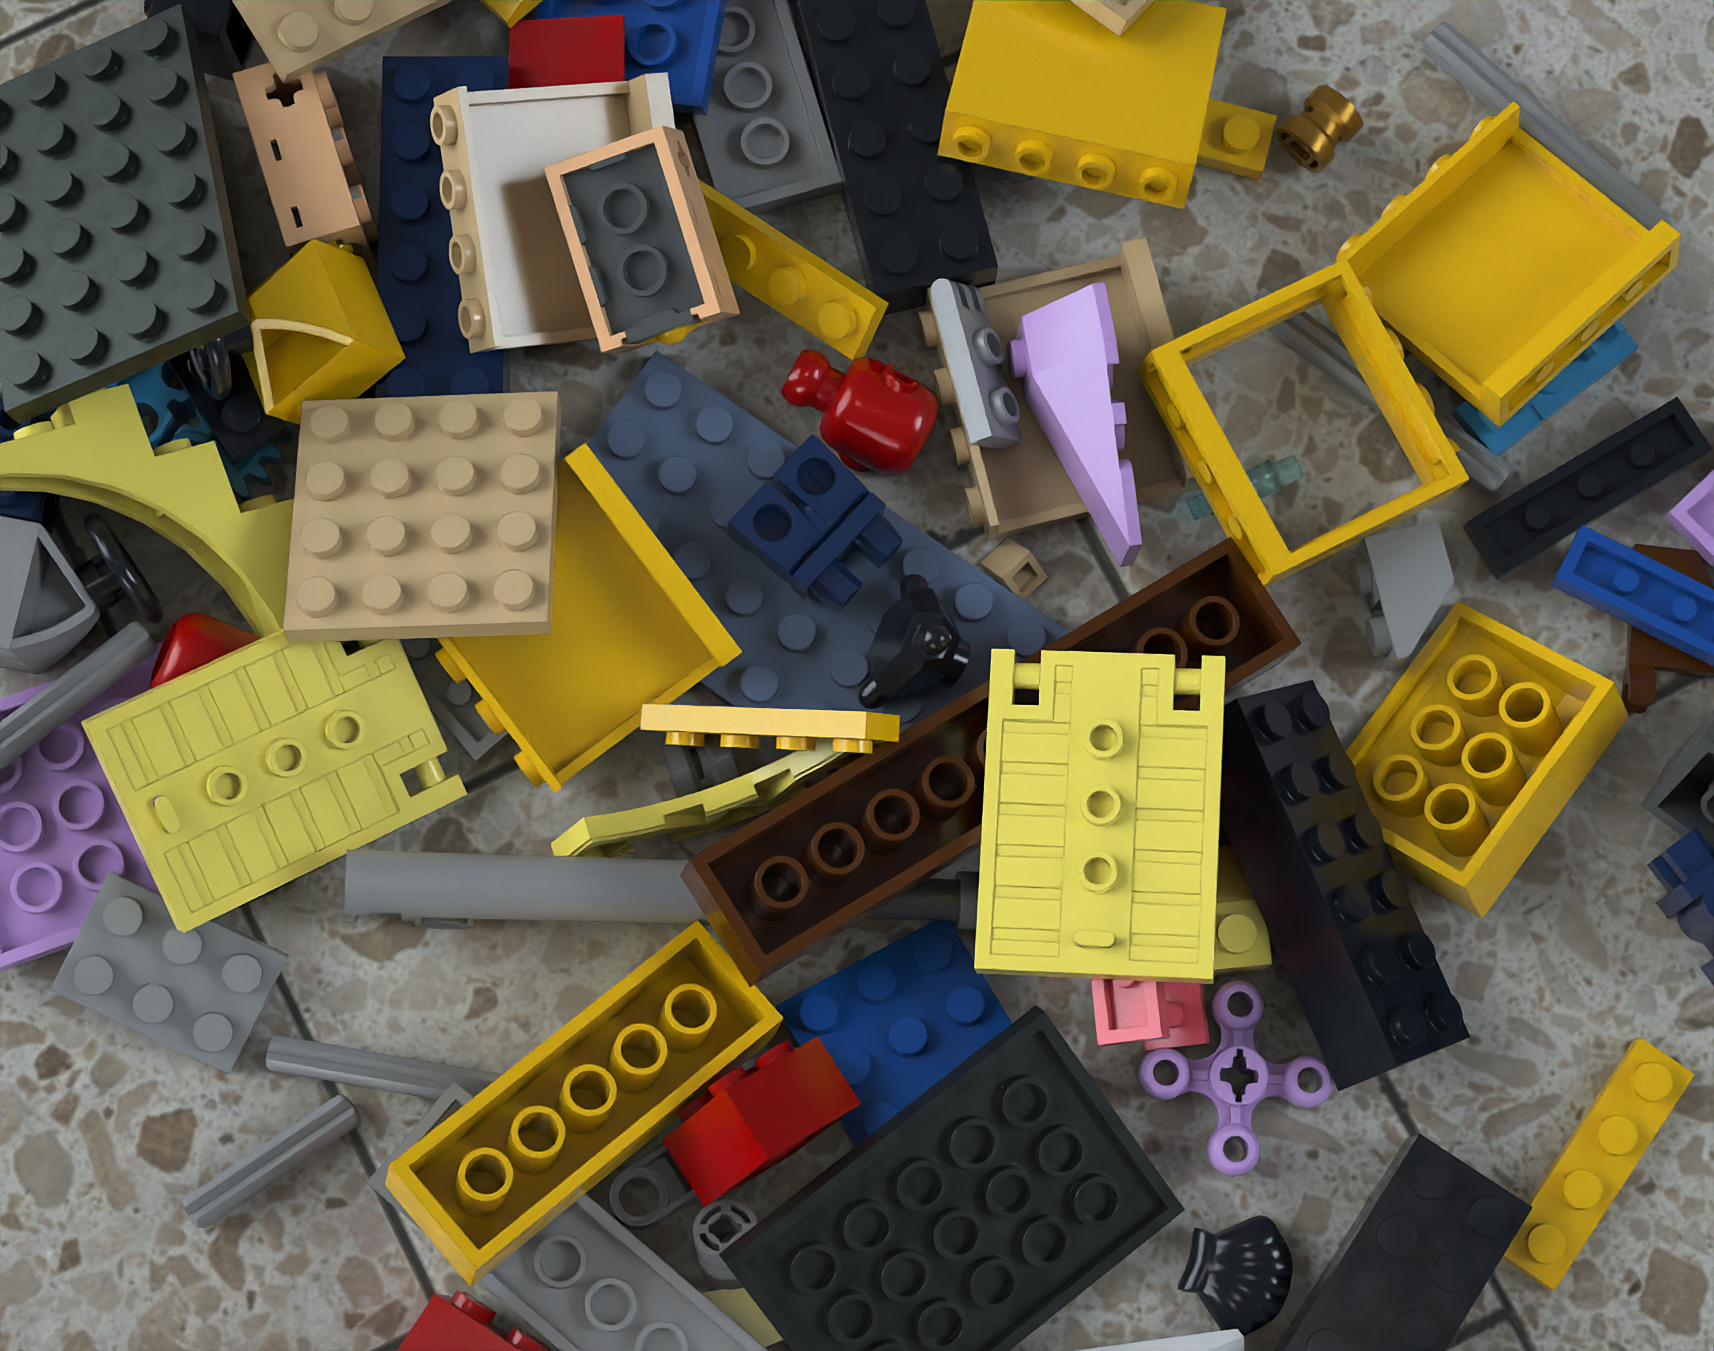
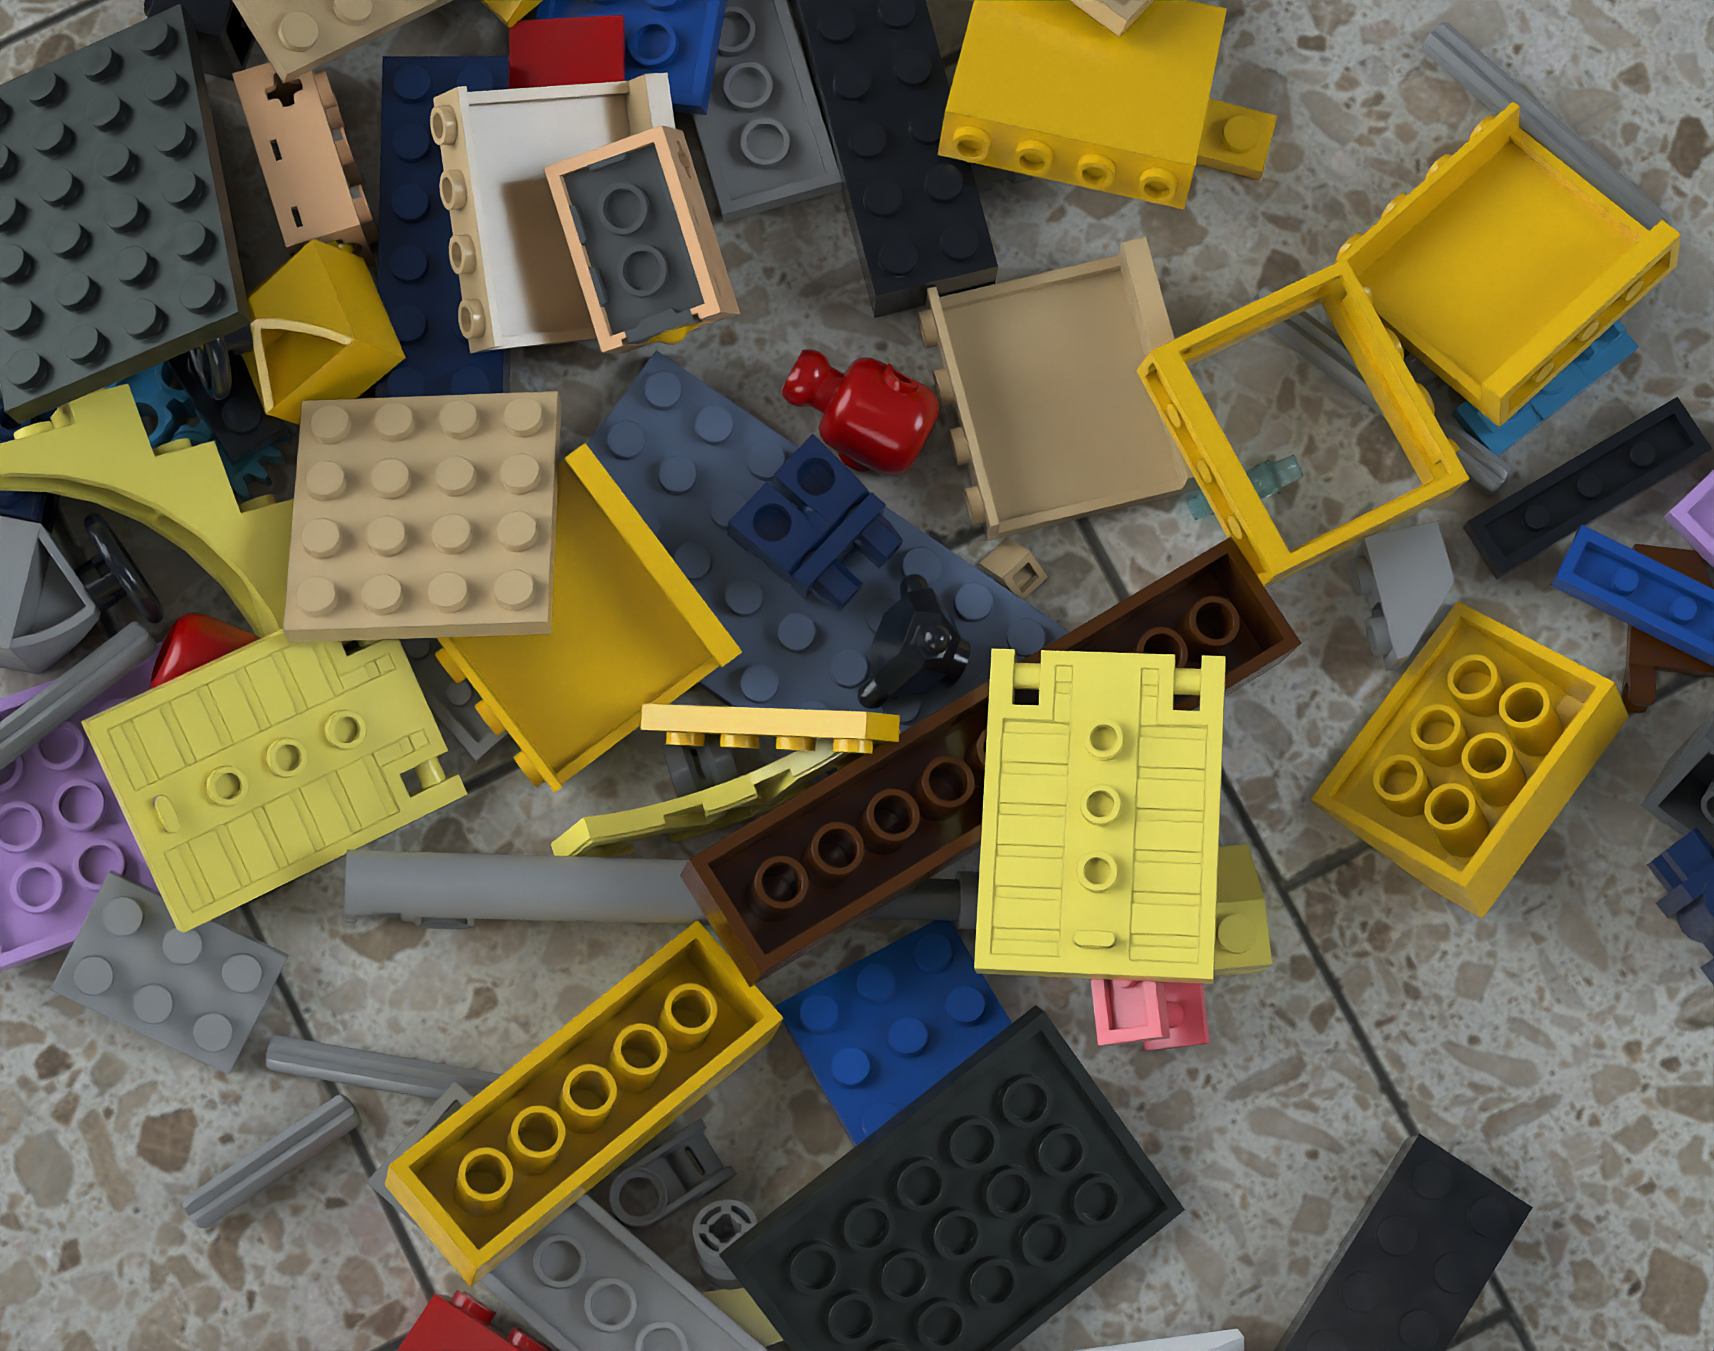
red brick [662,1036,861,1207] -> none
yellow plate [698,179,889,361] -> none
light grey hinge [930,278,1022,450] -> none
lavender wedge [1007,282,1142,567] -> none
lavender gear [1137,980,1334,1177] -> none
black animal [1177,1215,1293,1336] -> none
black brick [1220,680,1470,1092] -> none
pearl gold wheel [1276,85,1363,173] -> none
yellow plate [1502,1037,1695,1291] -> none

